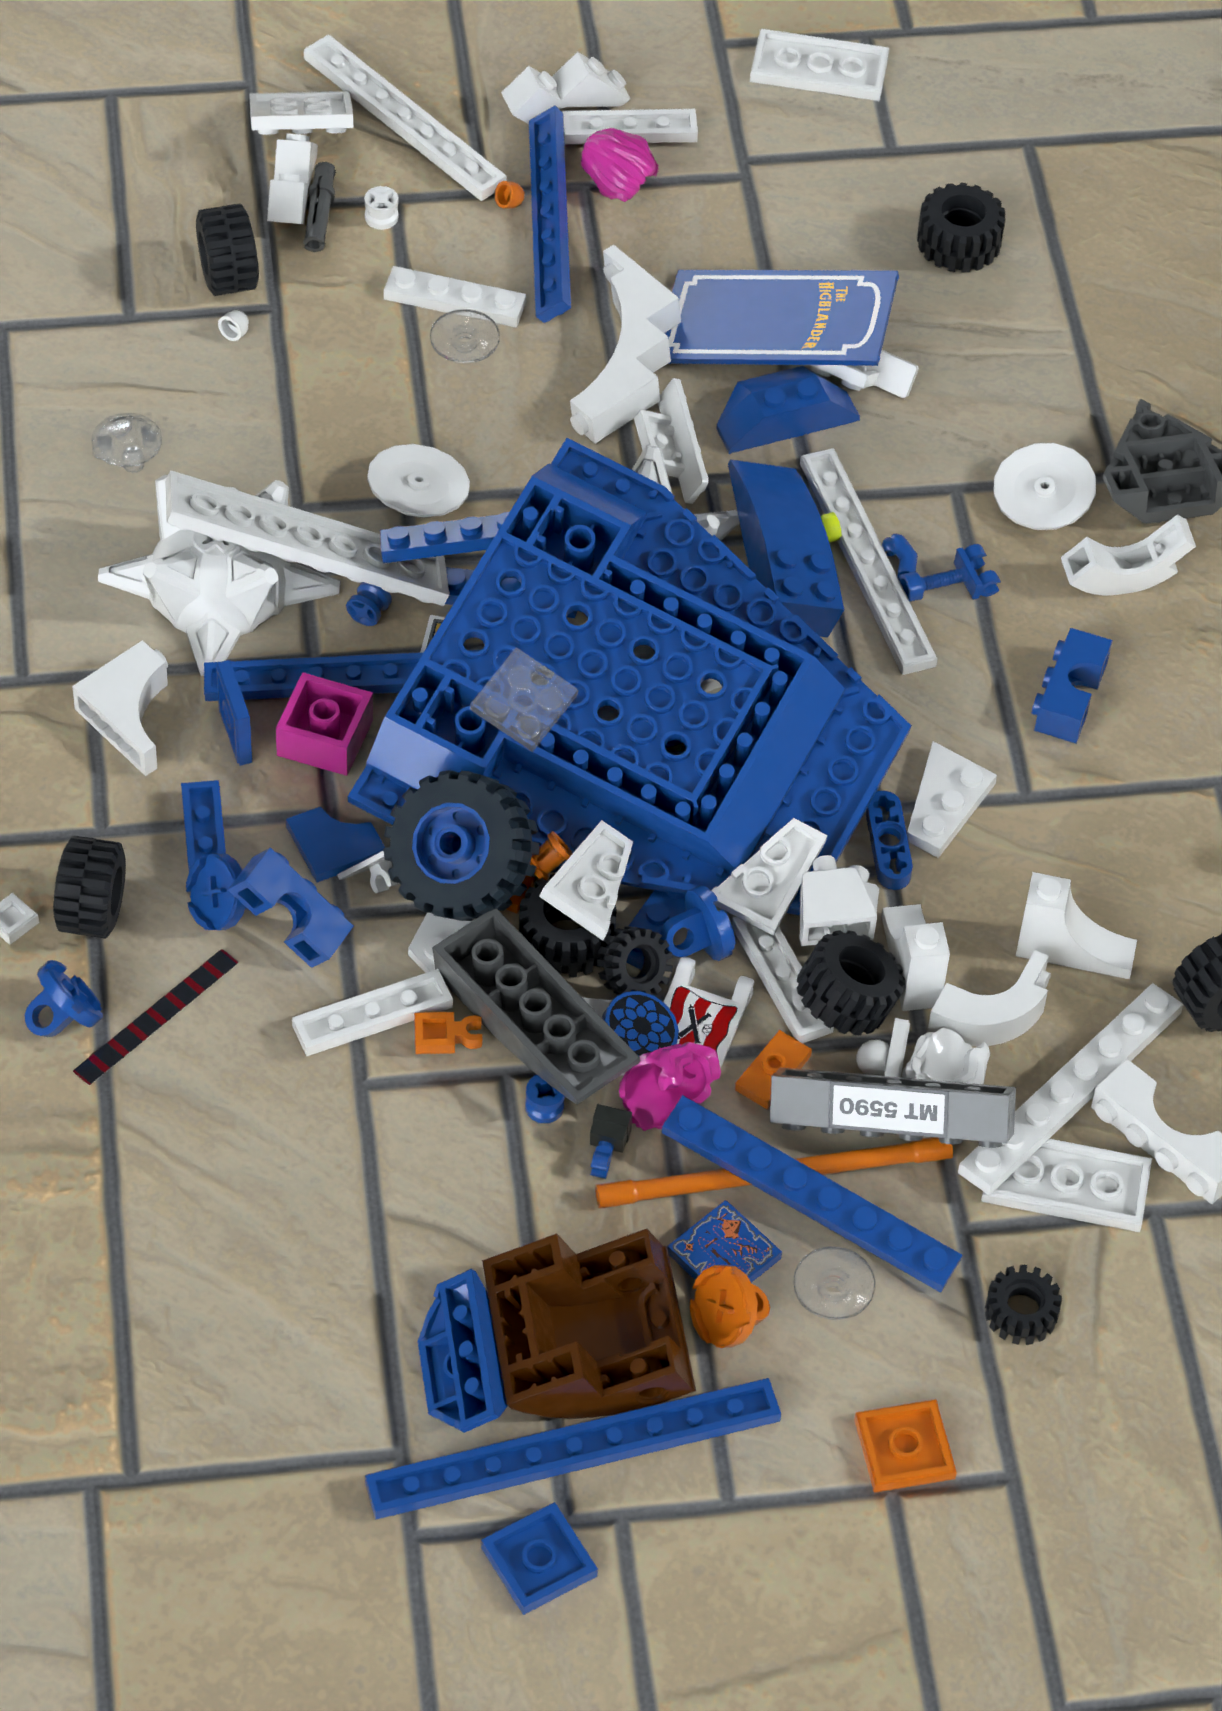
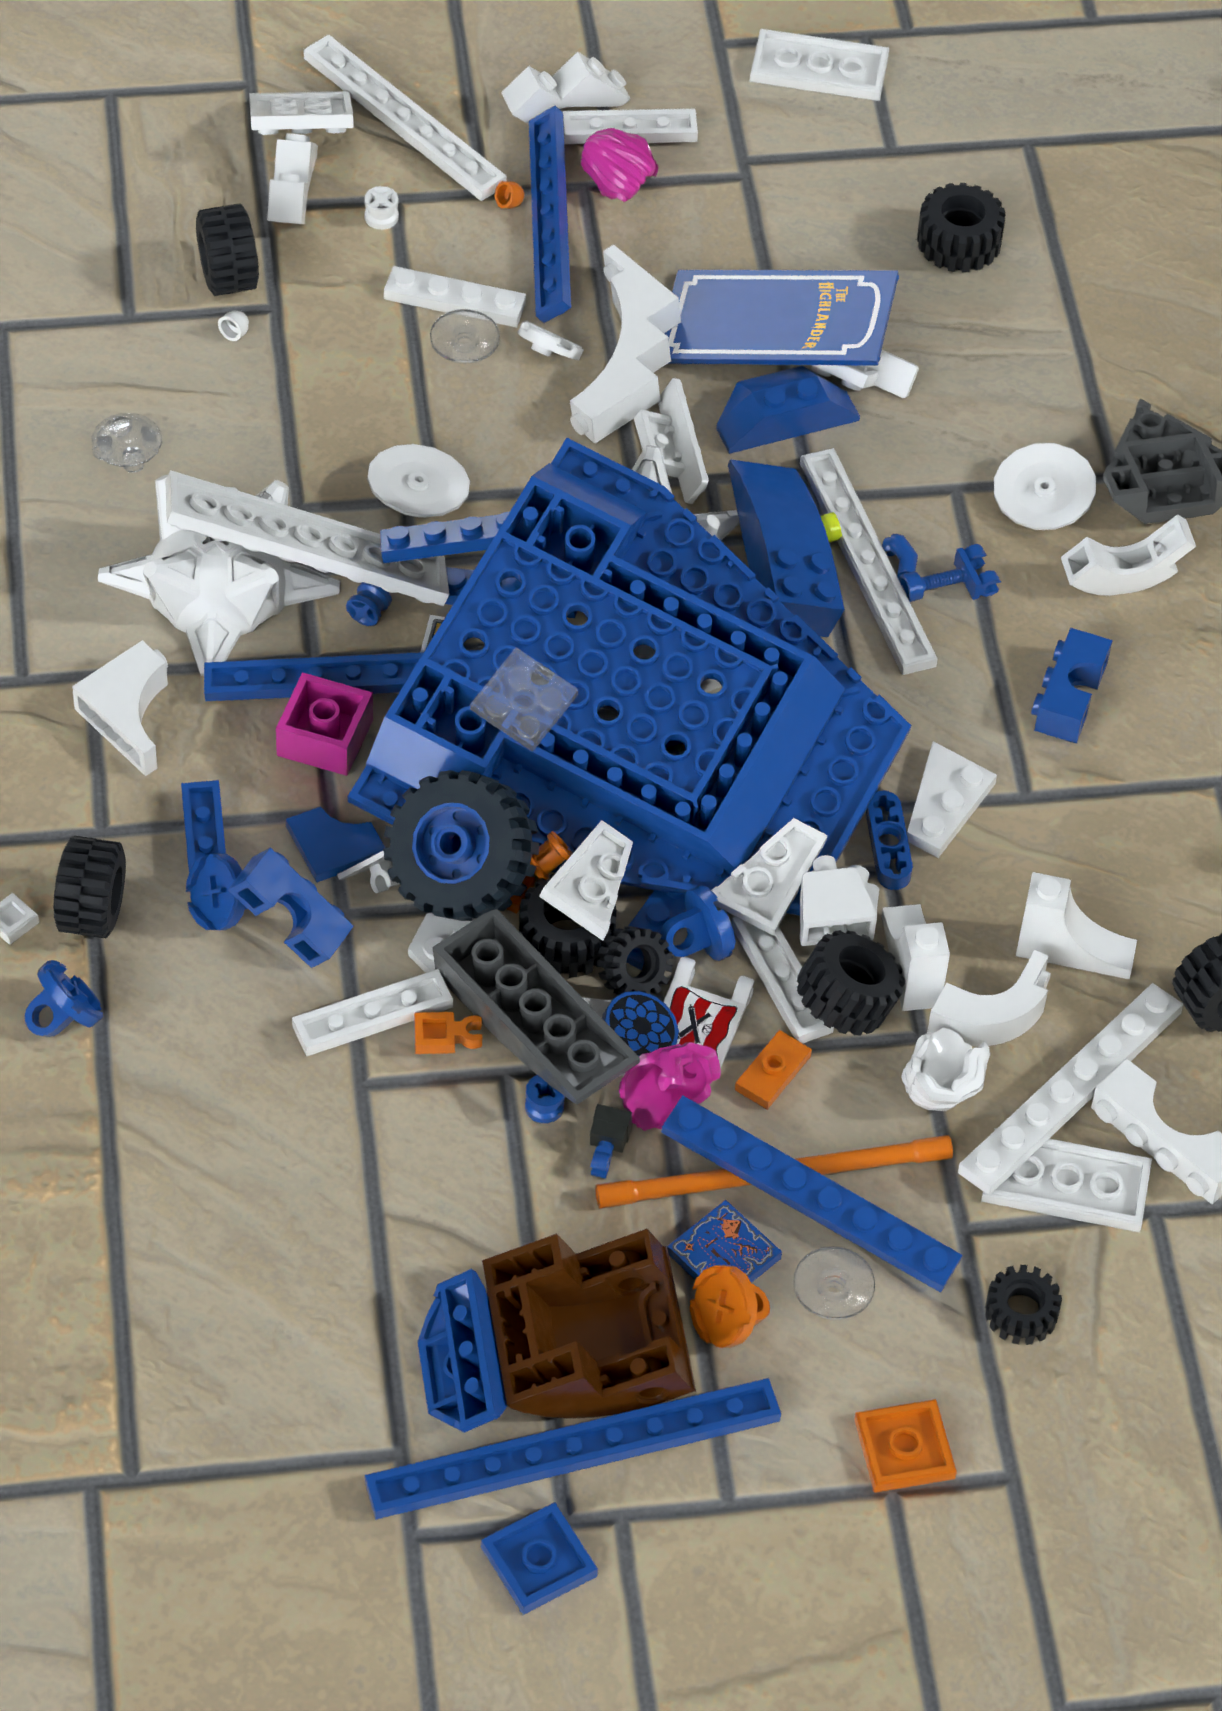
black sticker [73,949,238,1085] -> none
blue tile [216,660,252,766] -> none
dark grey pin [303,162,336,252] -> none
brick [770,1067,1016,1148] -> none
white tile [856,1018,910,1077] -> none
none -> white plate [518,321,584,360]

